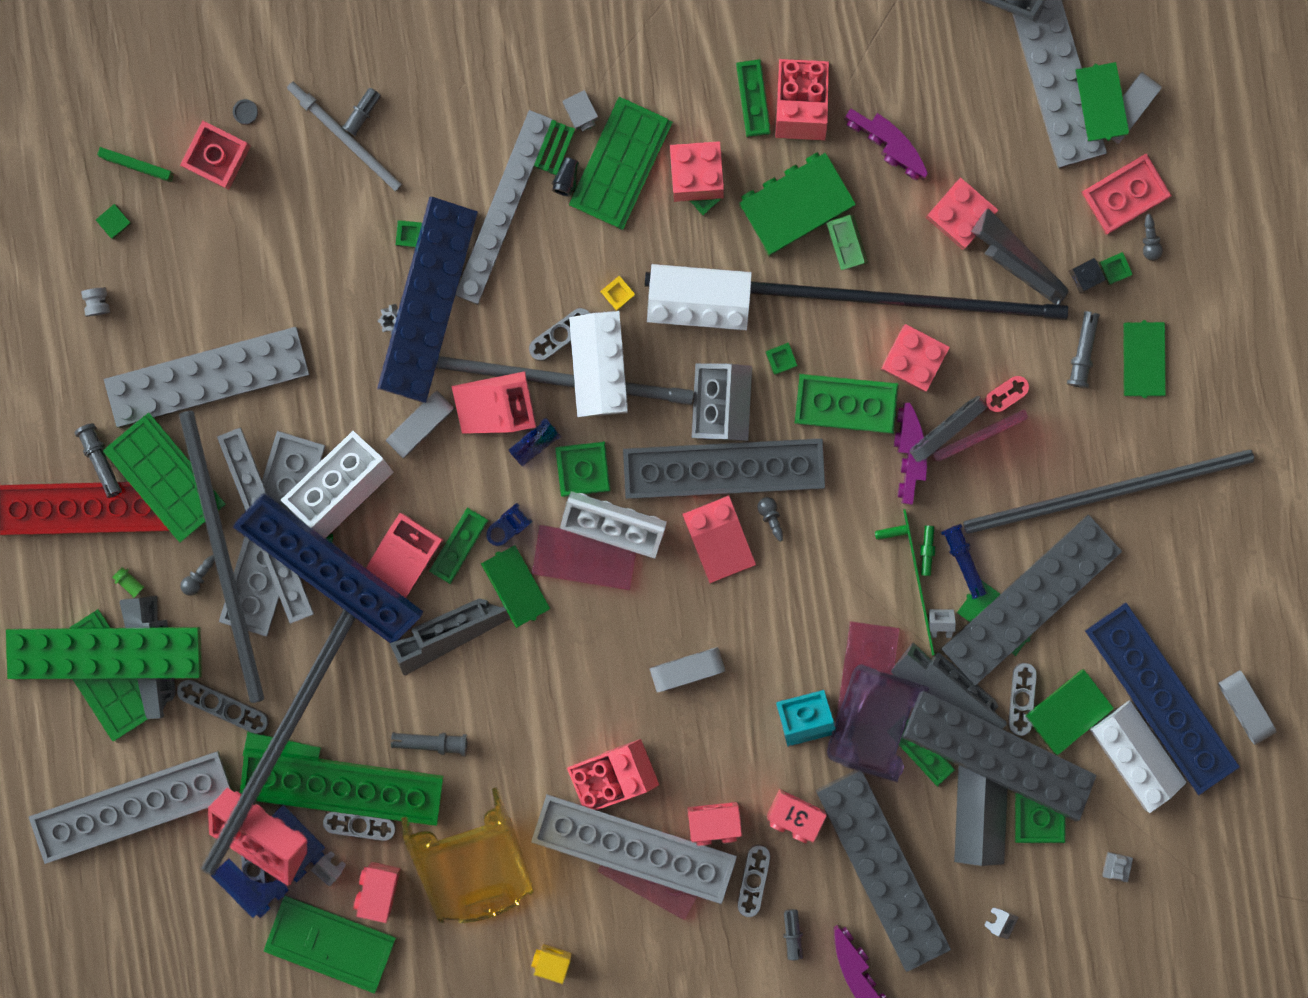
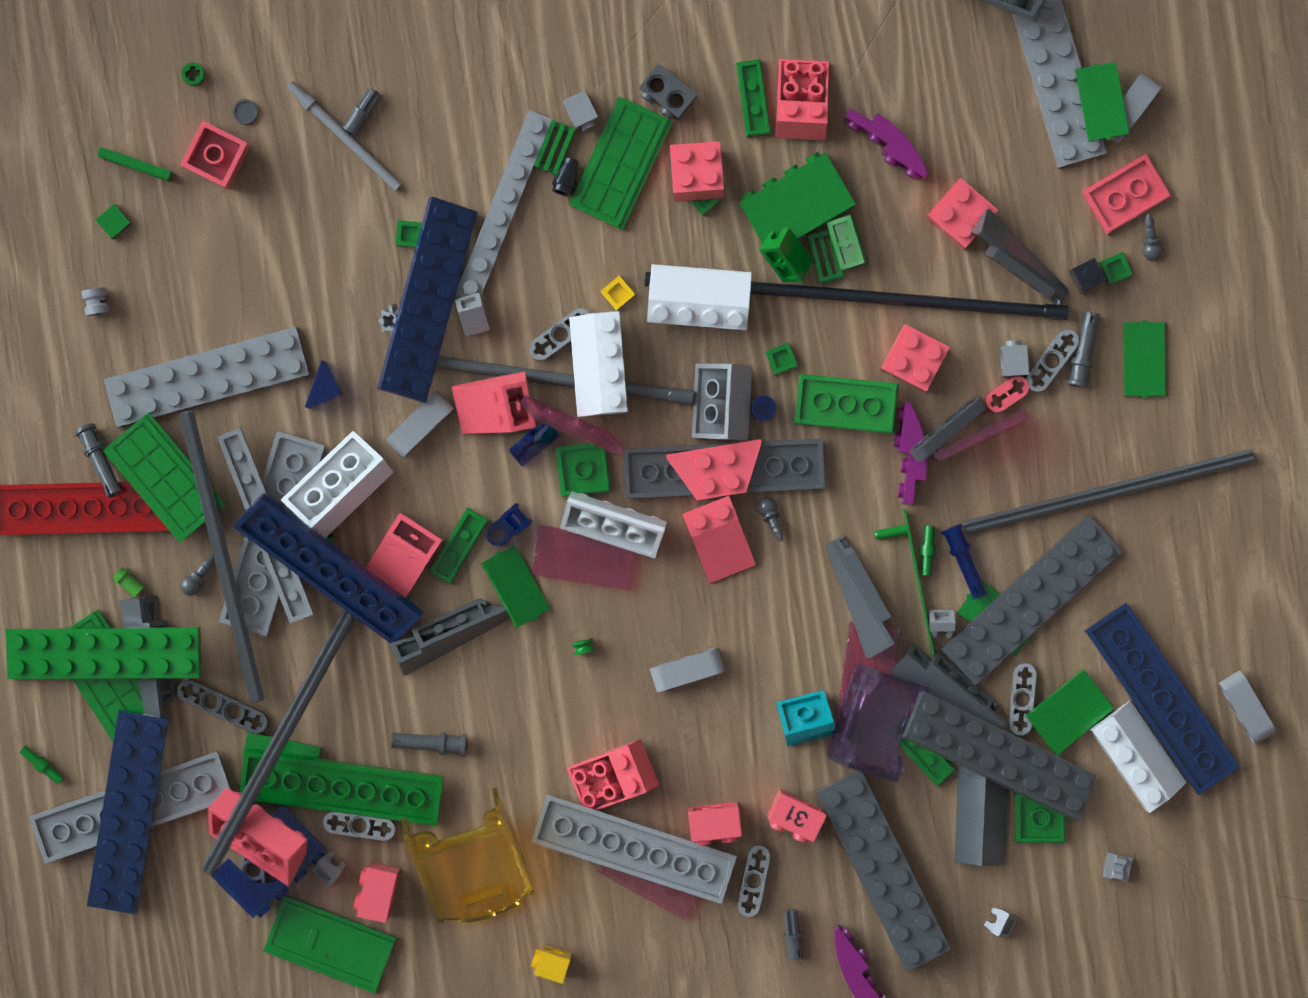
none -> green bar [19,745,64,785]
none -> dark blue plate [87,710,169,914]
none -> green bush [181,62,205,86]
none -> clear blue slope [305,360,344,409]
none -> light grey brick [455,293,490,336]
none -> clear pink tile [521,395,624,456]
none -> green bush [571,638,596,656]
none -> dark grey brick [639,64,697,121]
none -> coral wing [666,439,762,500]
none -> clear blue wheel [751,396,777,421]
none -> green hinge [759,227,813,282]
none -> green tile [807,230,844,284]
none -> dark grey wedge [826,535,894,659]
none -> light grey brick [1000,340,1029,377]
none -> light grey beam [1026,330,1079,392]

